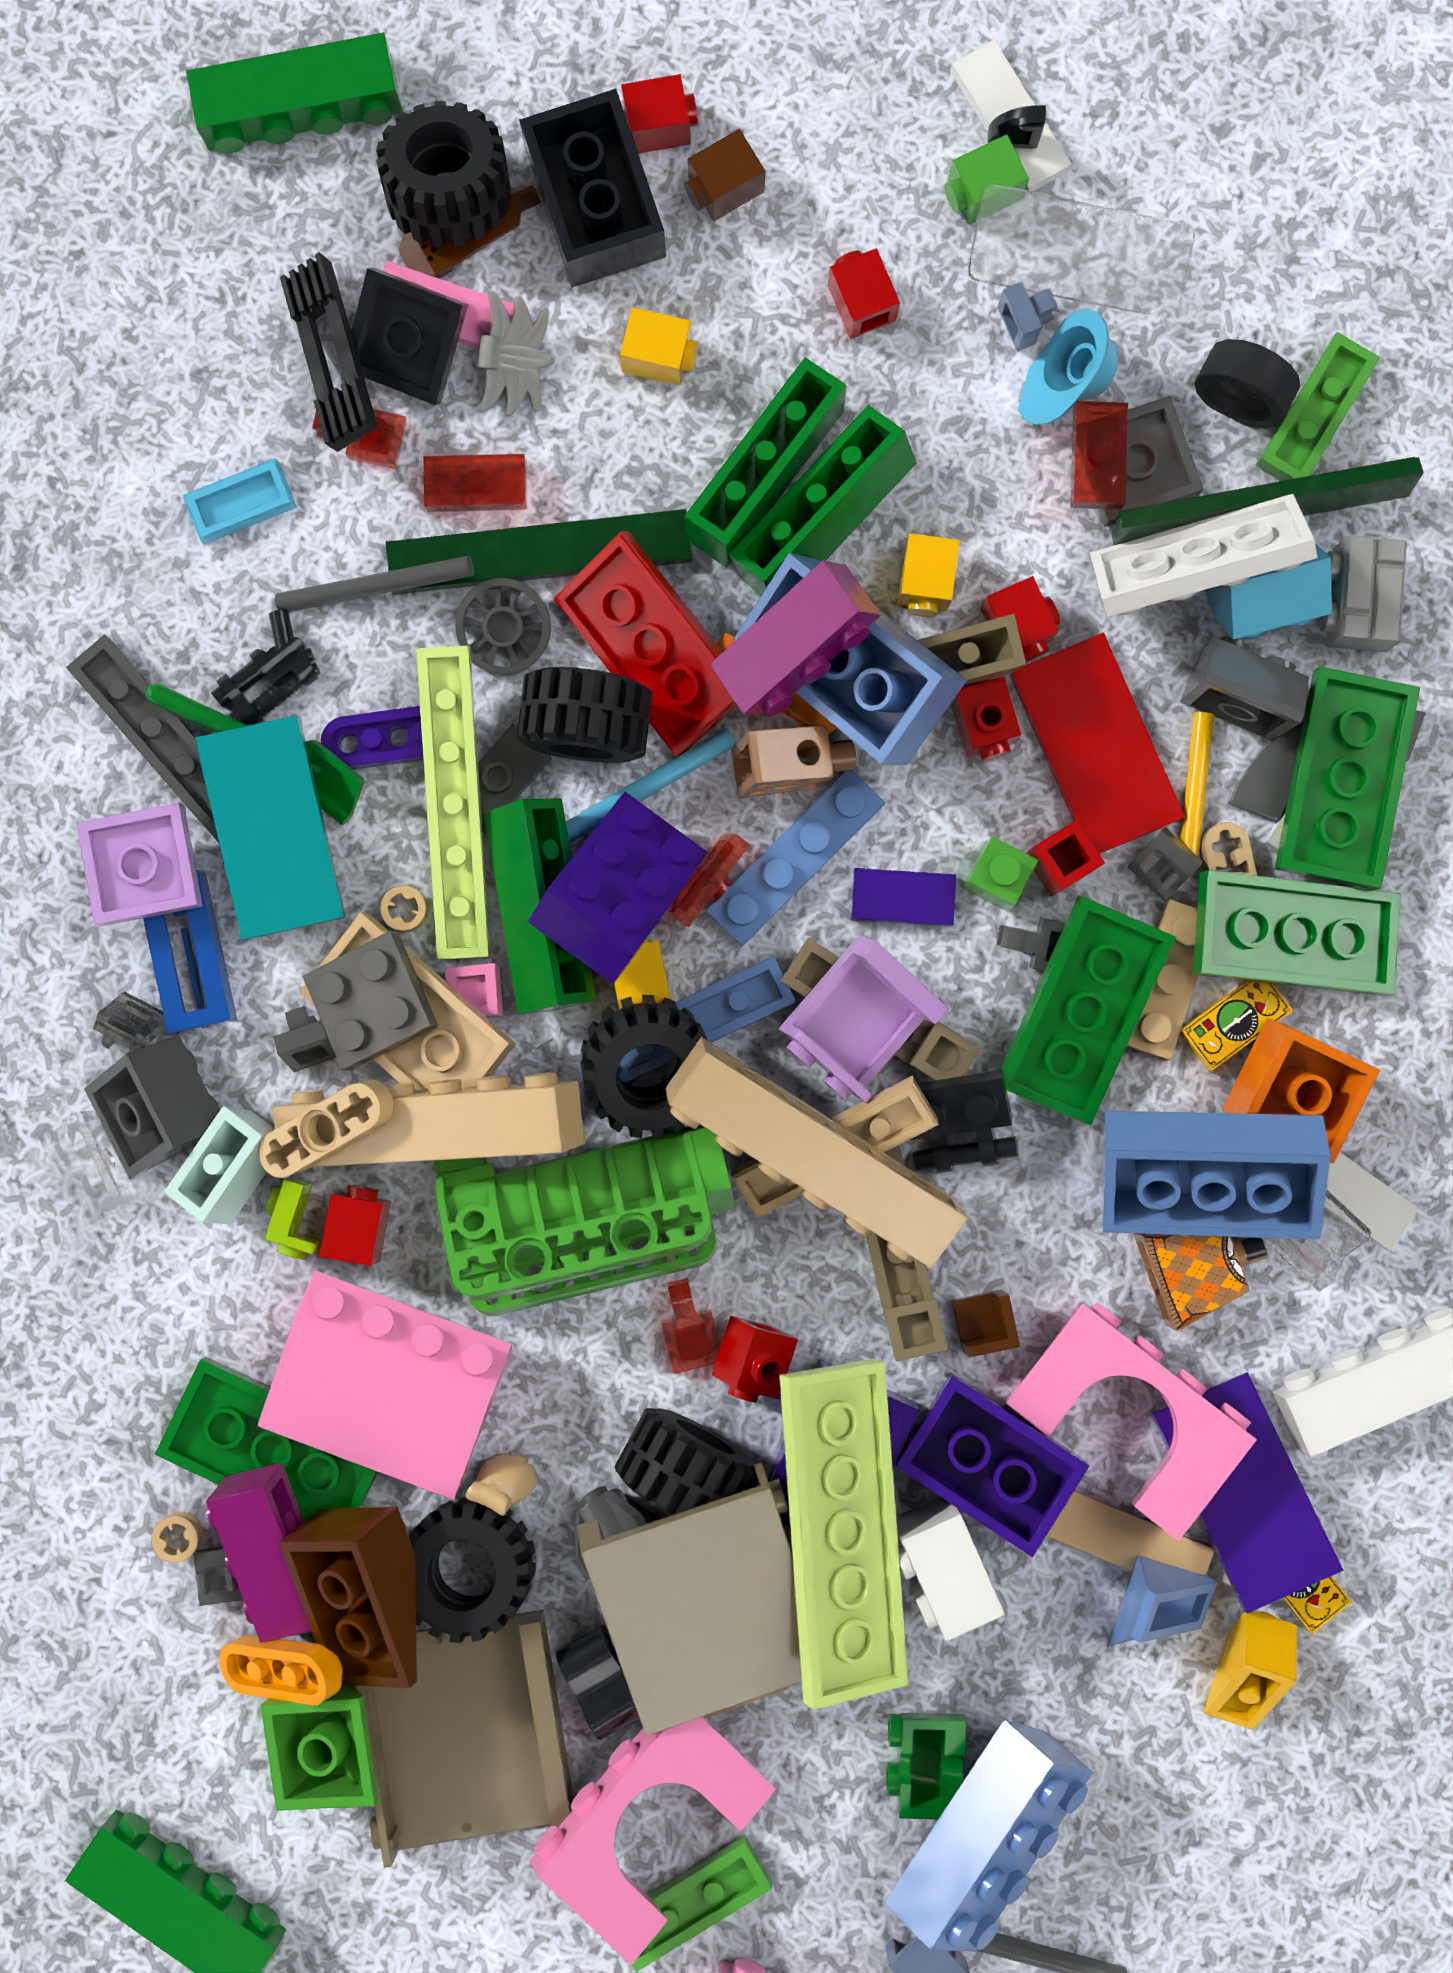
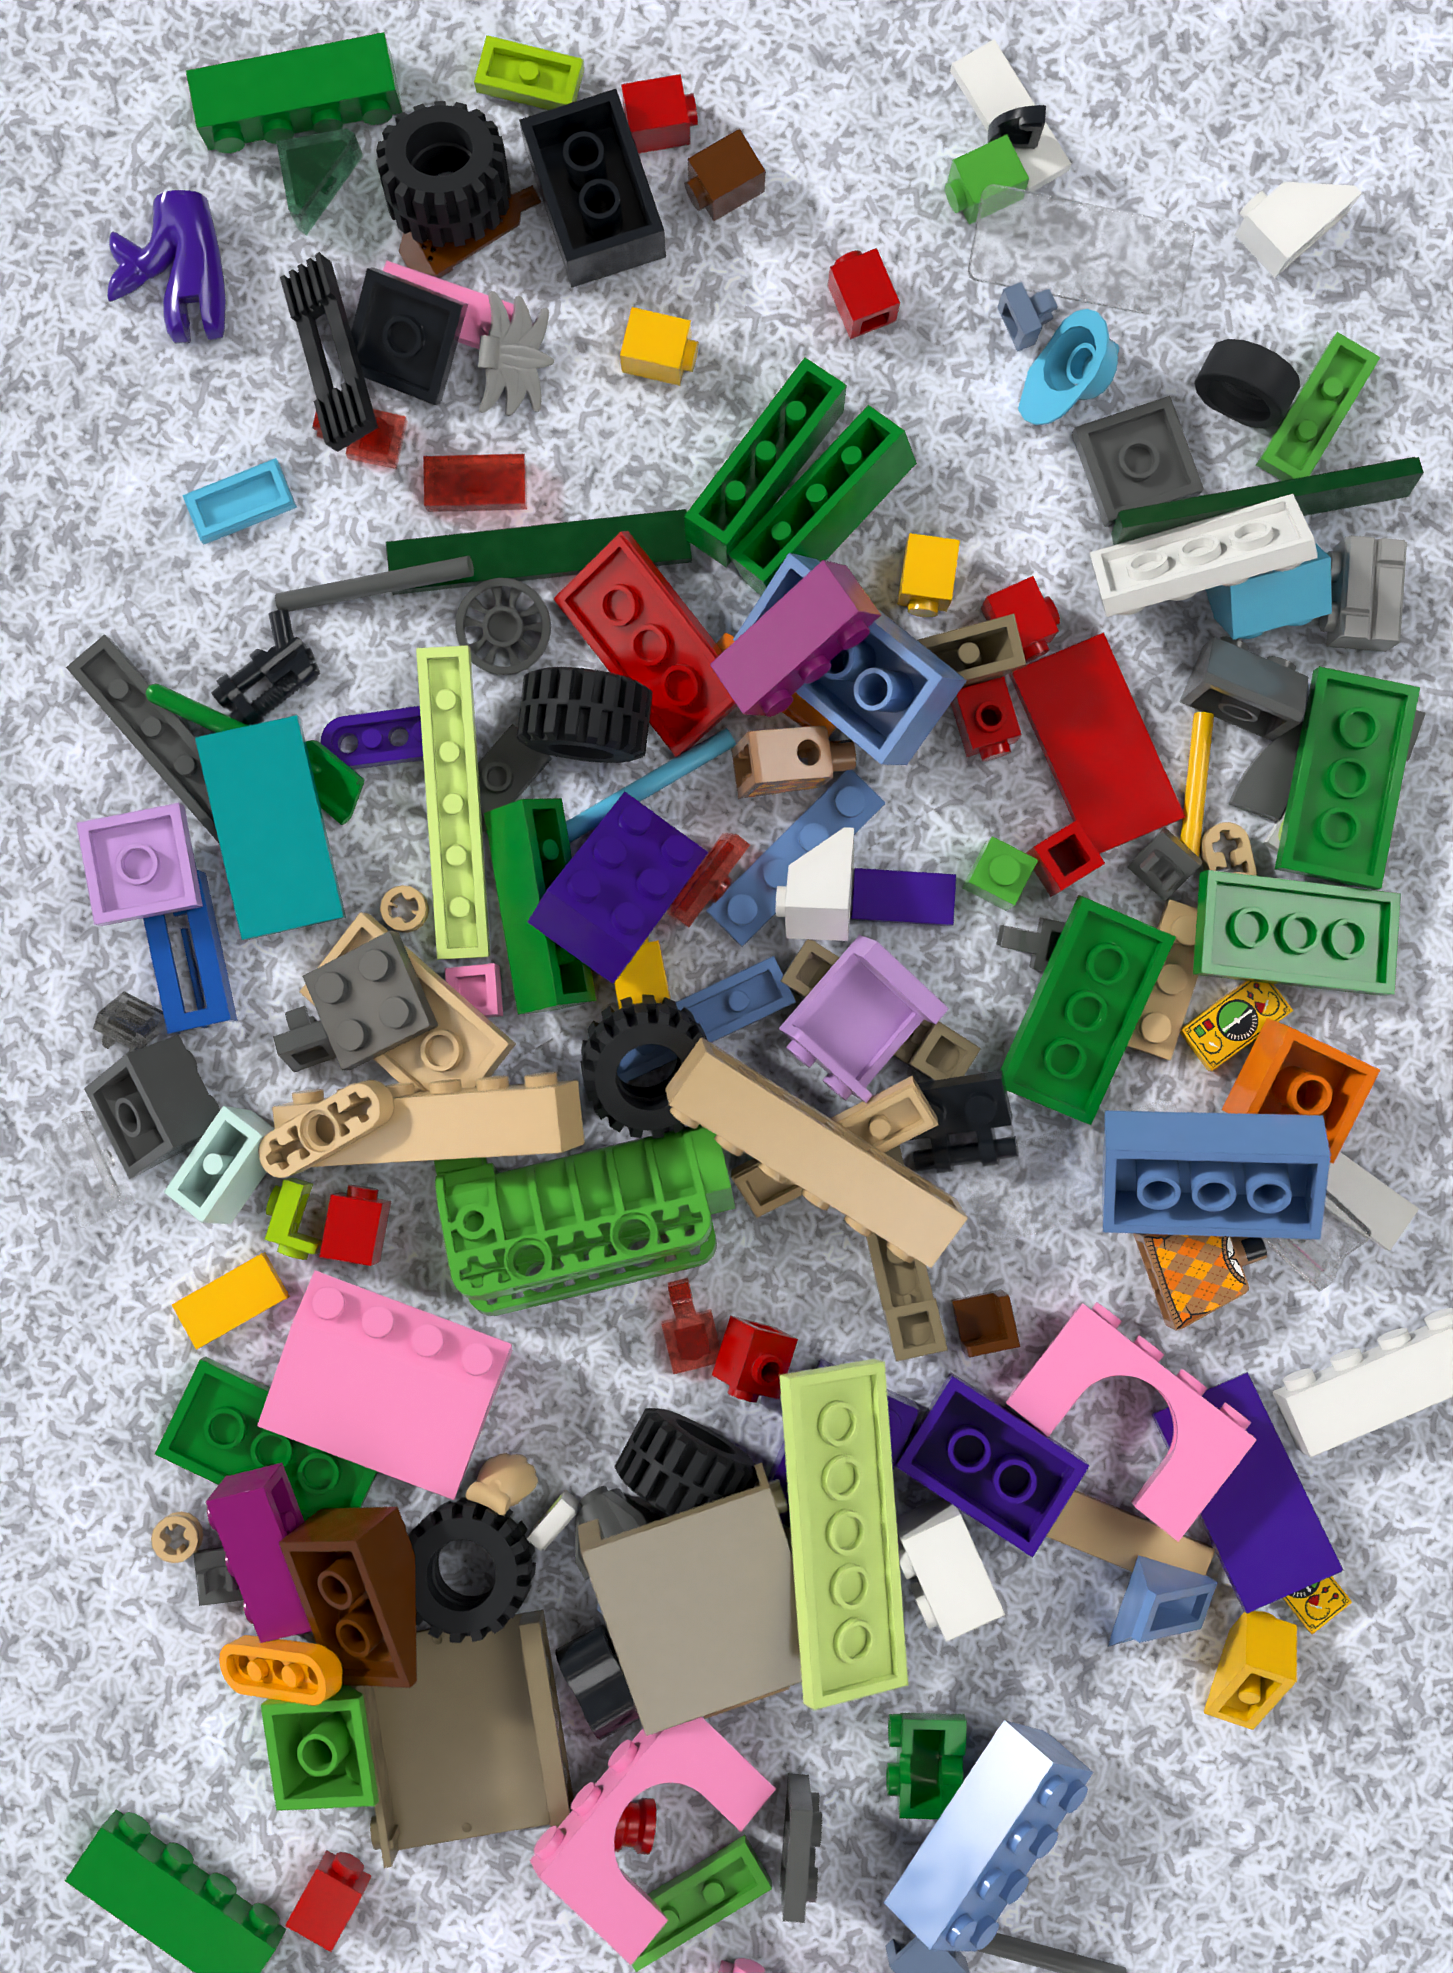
clear red plate [1070,401,1128,510] -> none
none -> dark purple piece [107,190,226,344]
none -> yellow tile [172,1252,290,1350]
none -> clear green slope [276,128,363,236]
none -> red brick [285,1850,371,1952]
none -> lime plate [474,35,585,110]
none -> white tile [527,1489,579,1551]
none -> red wheel [614,1798,656,1855]
none -> white slope [776,828,854,941]
none -> dark grey plate [780,1773,822,1923]
none -> white slope [1235,182,1362,278]

